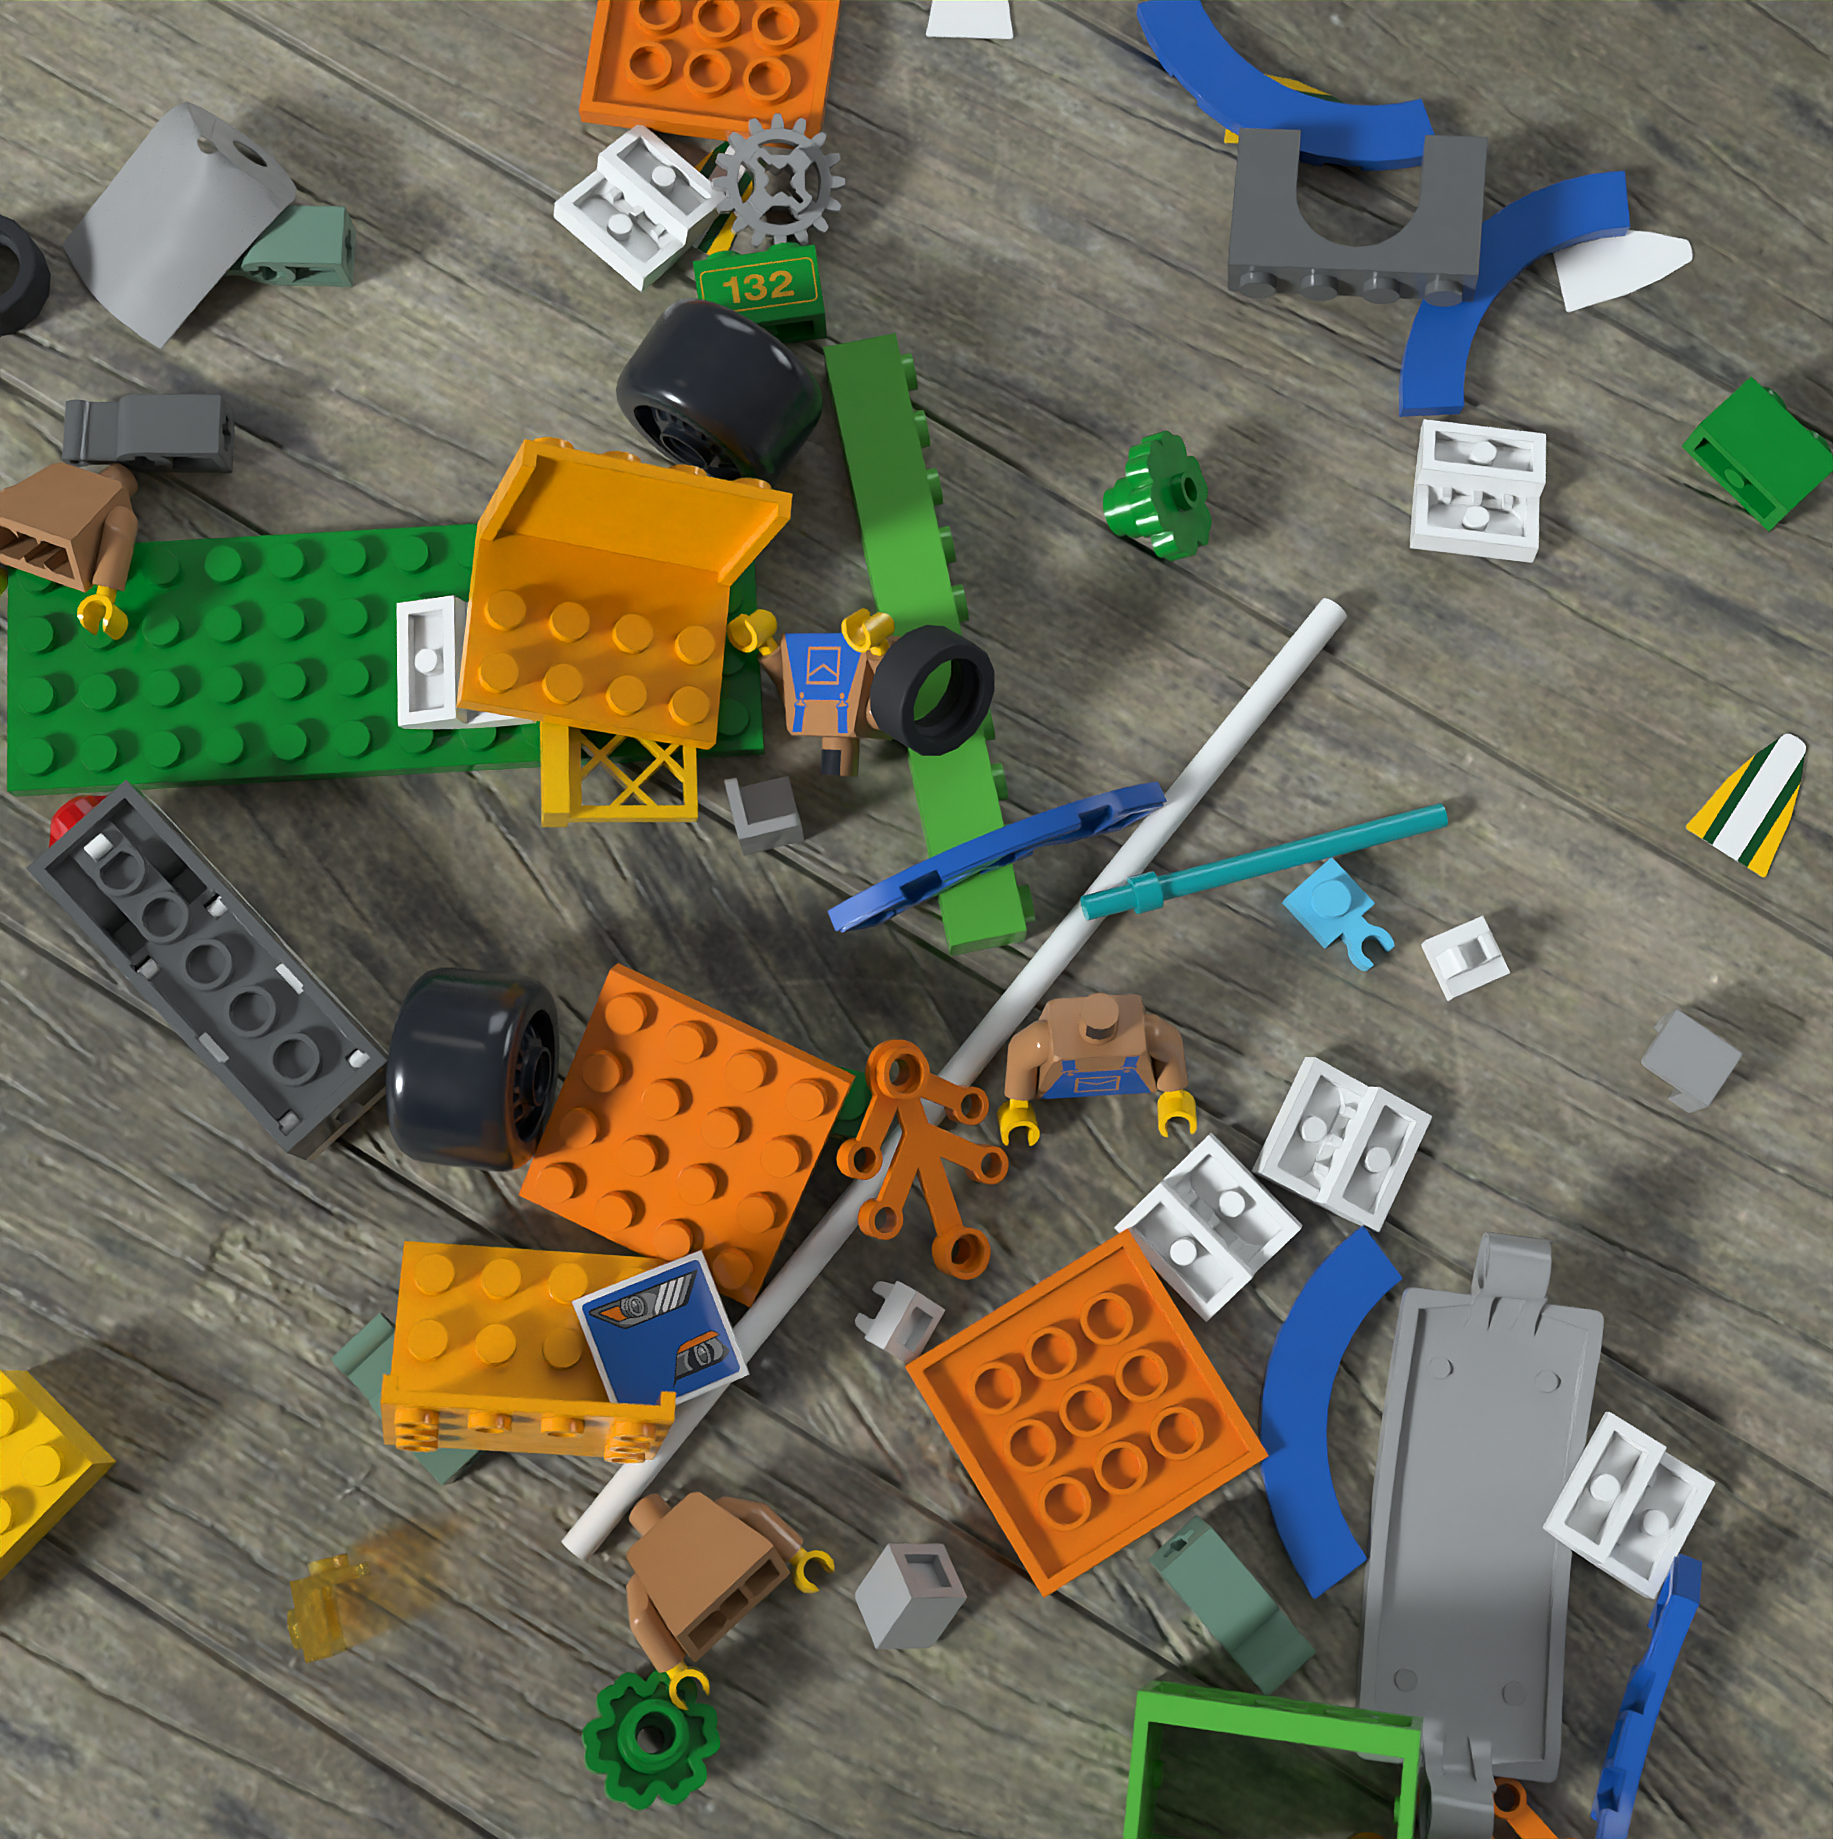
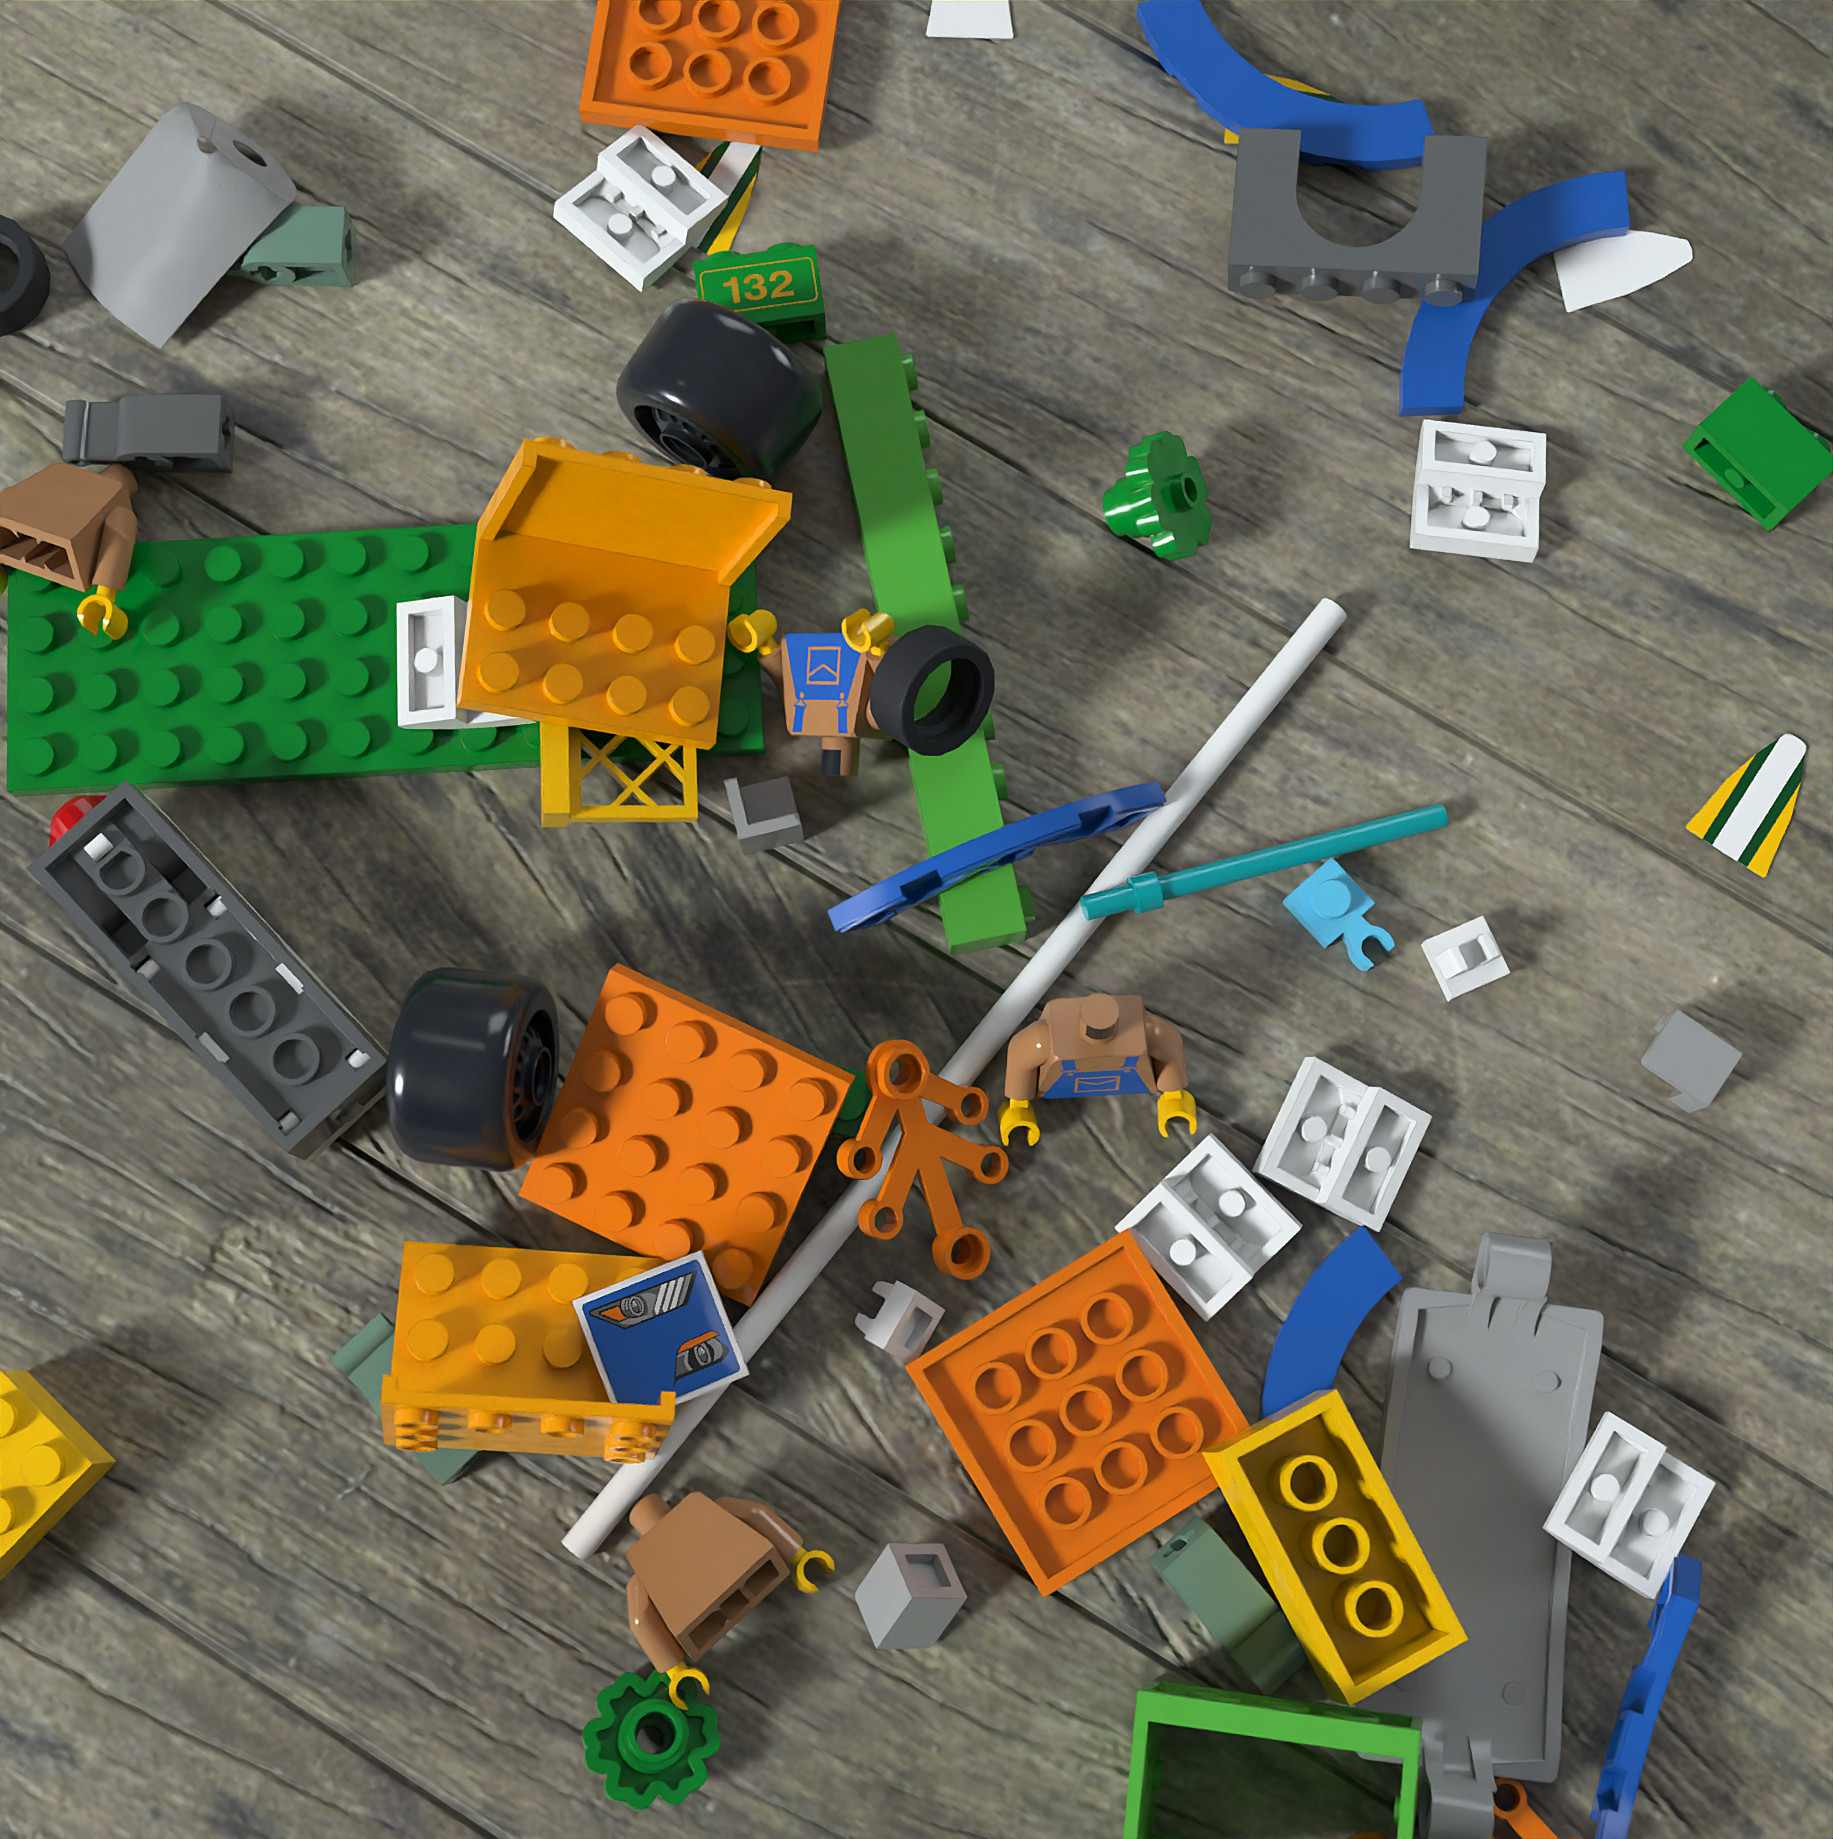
clear yellow bracket [287,1553,371,1663] -> none
light grey gear [712,113,845,249] -> none
none -> yellow brick [1202,1389,1468,1706]

